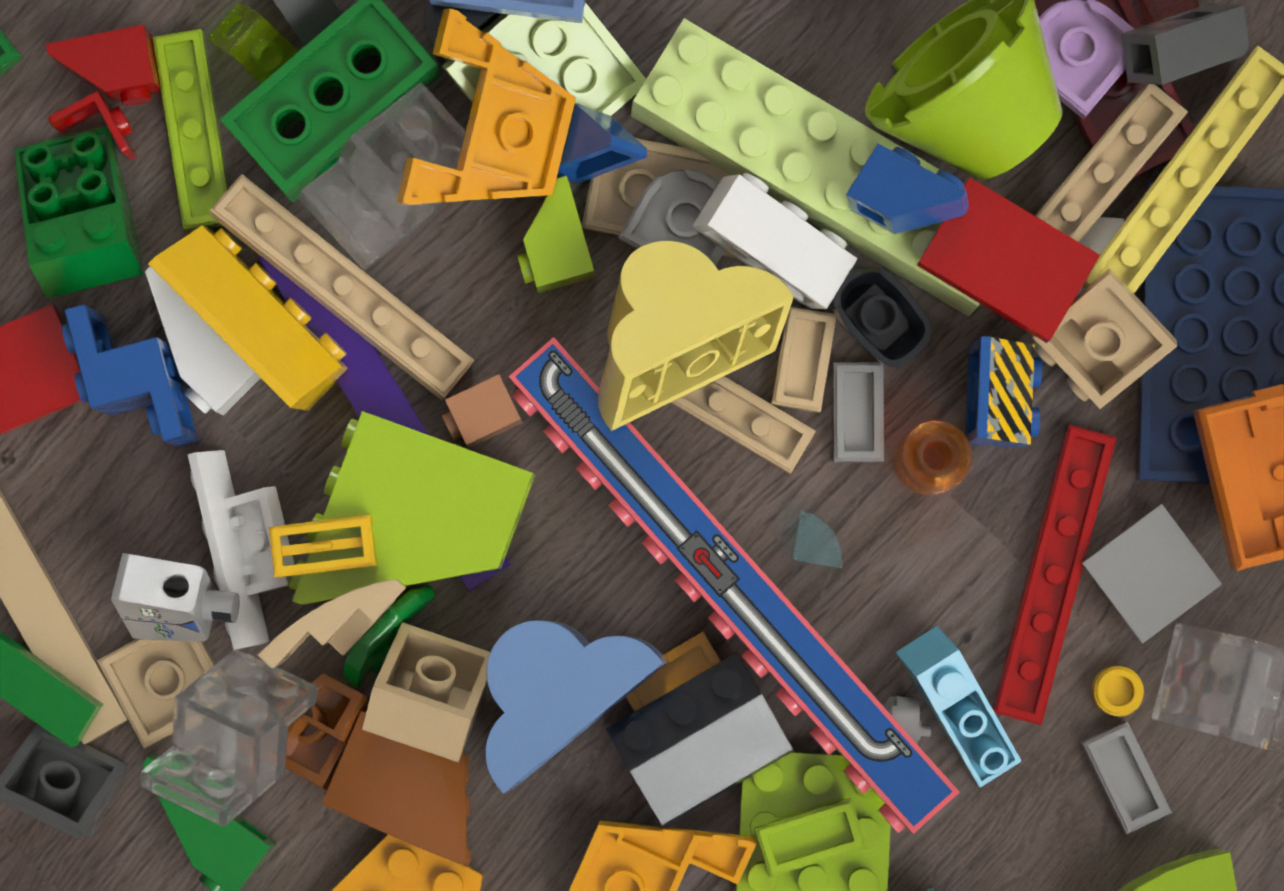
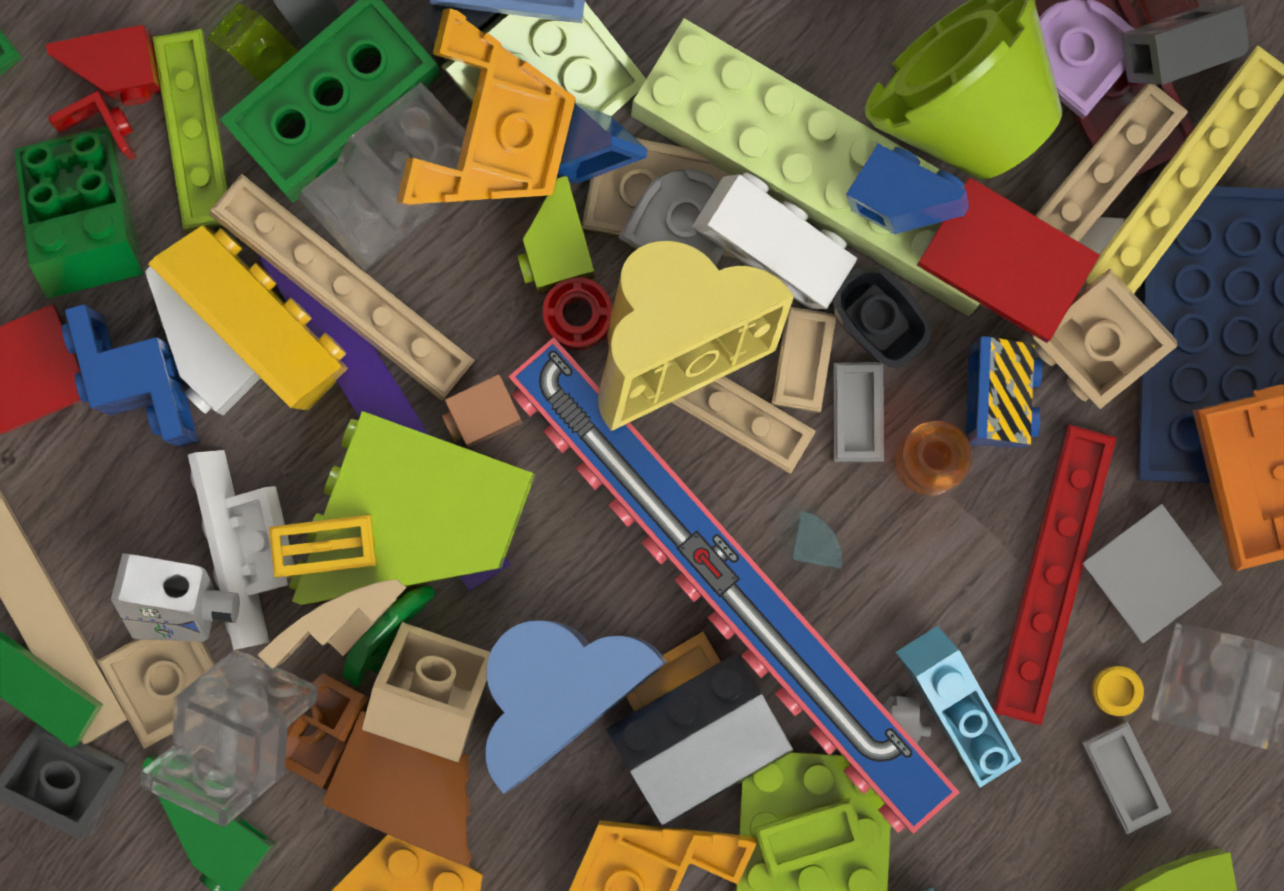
none -> red wheel [542,277,612,351]

